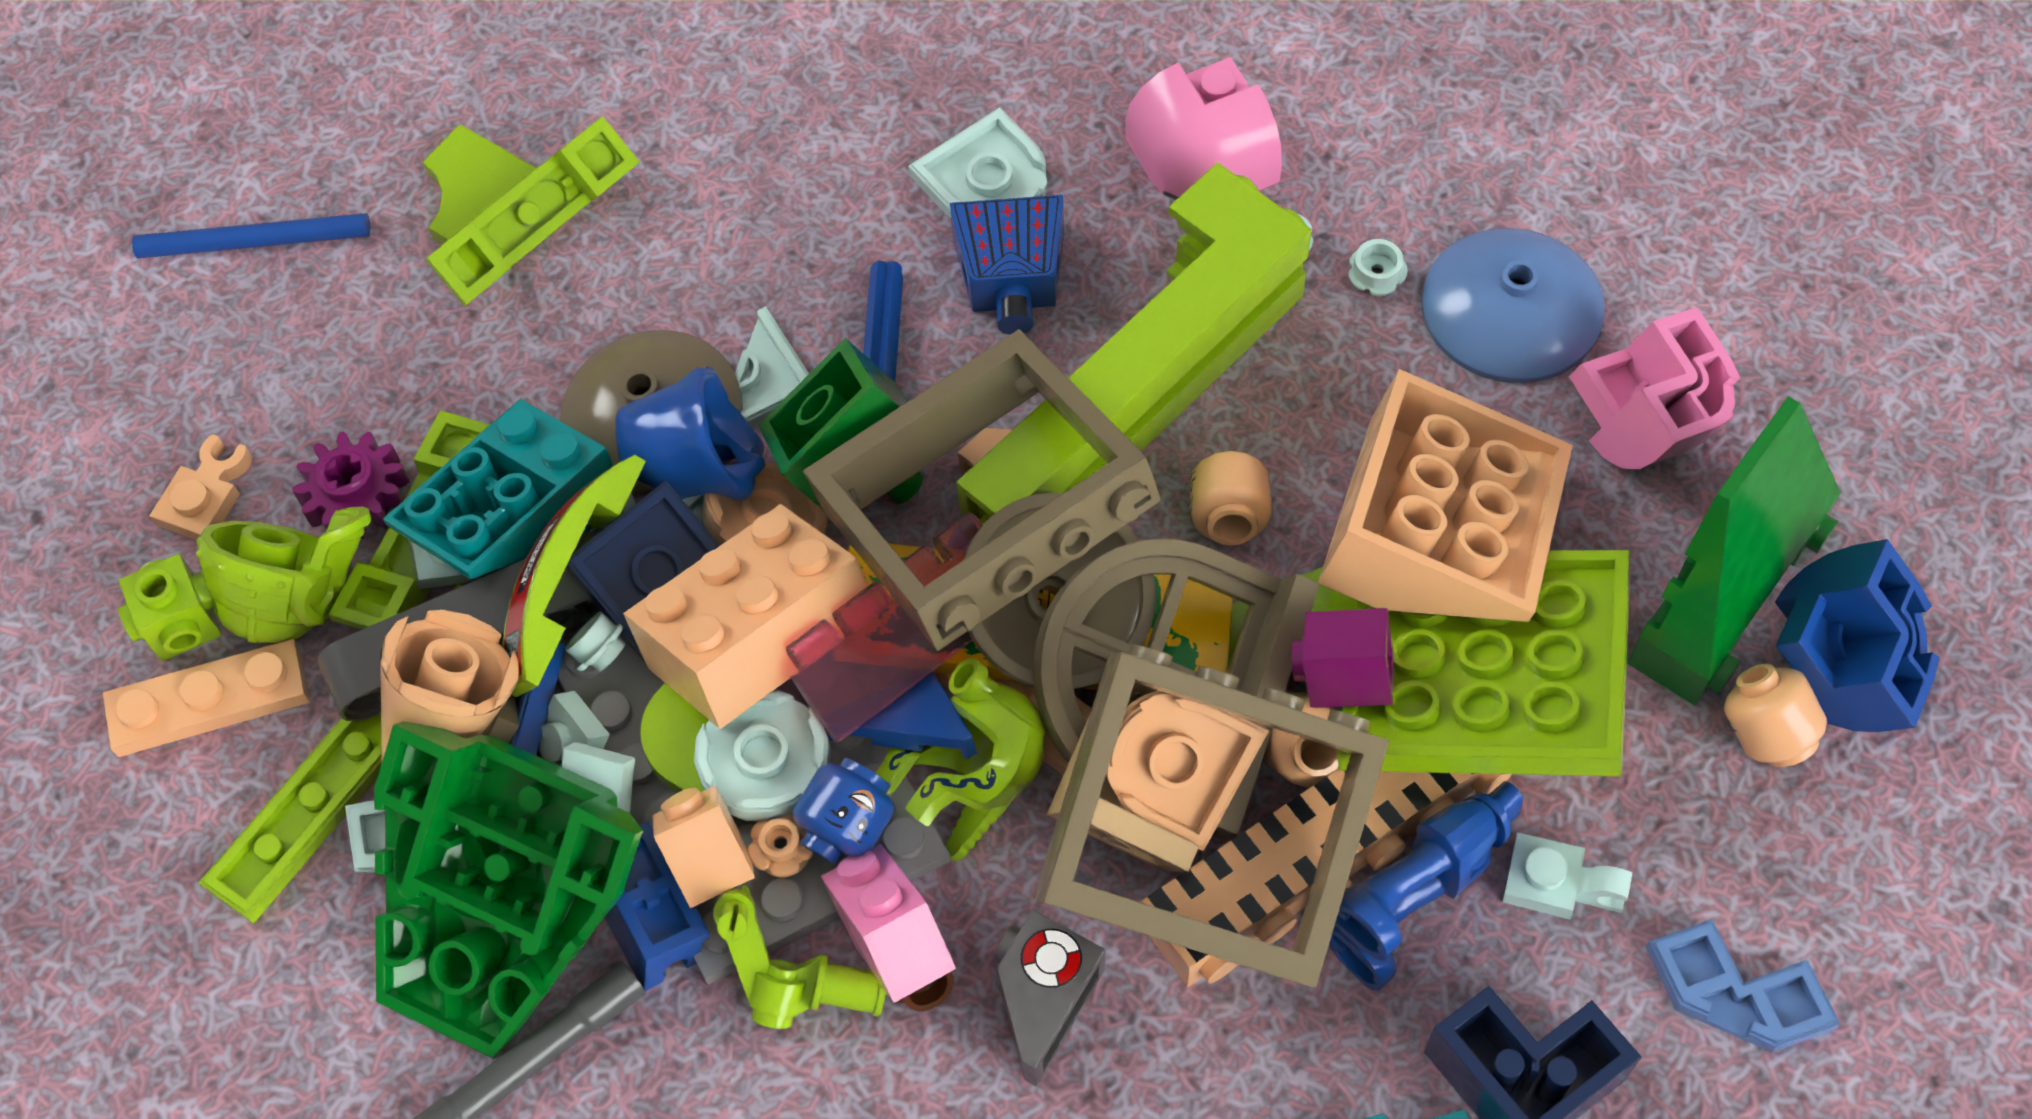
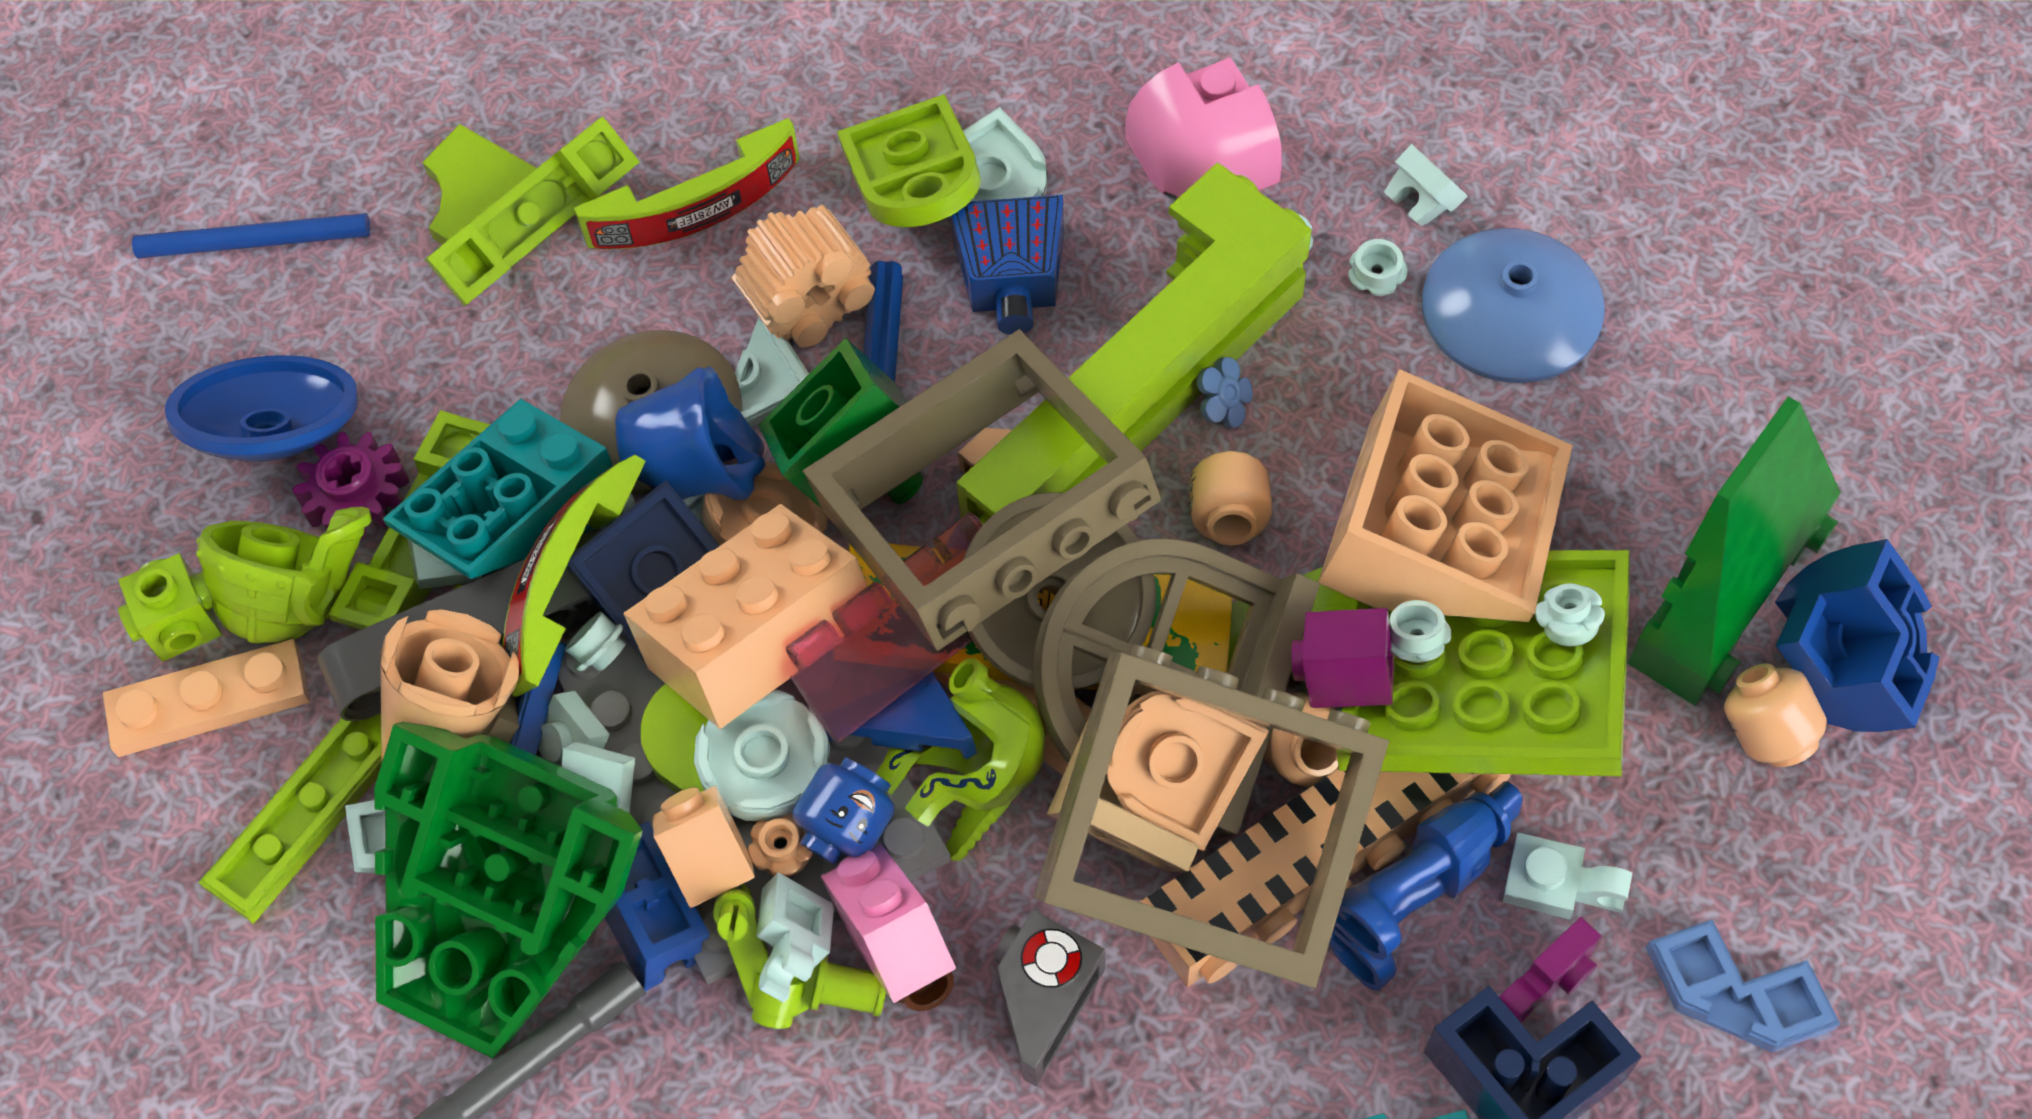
light nougat plate [149,434,252,540] -> none
bright pink brick [1569,307,1741,470] -> none
none -> blue dish [165,355,358,462]
none -> slope [574,118,800,249]
none -> light nougat brick [731,205,875,348]
none -> light aqua plate [756,872,834,1003]
none -> lime tile [836,94,981,227]
none -> medium blue plant [1197,357,1253,428]
none -> light aqua tile [1384,144,1468,226]
none -> light aqua plate [1389,600,1451,662]
none -> magenta plate [1499,917,1602,1023]
none -> light aqua plate [1535,583,1605,646]

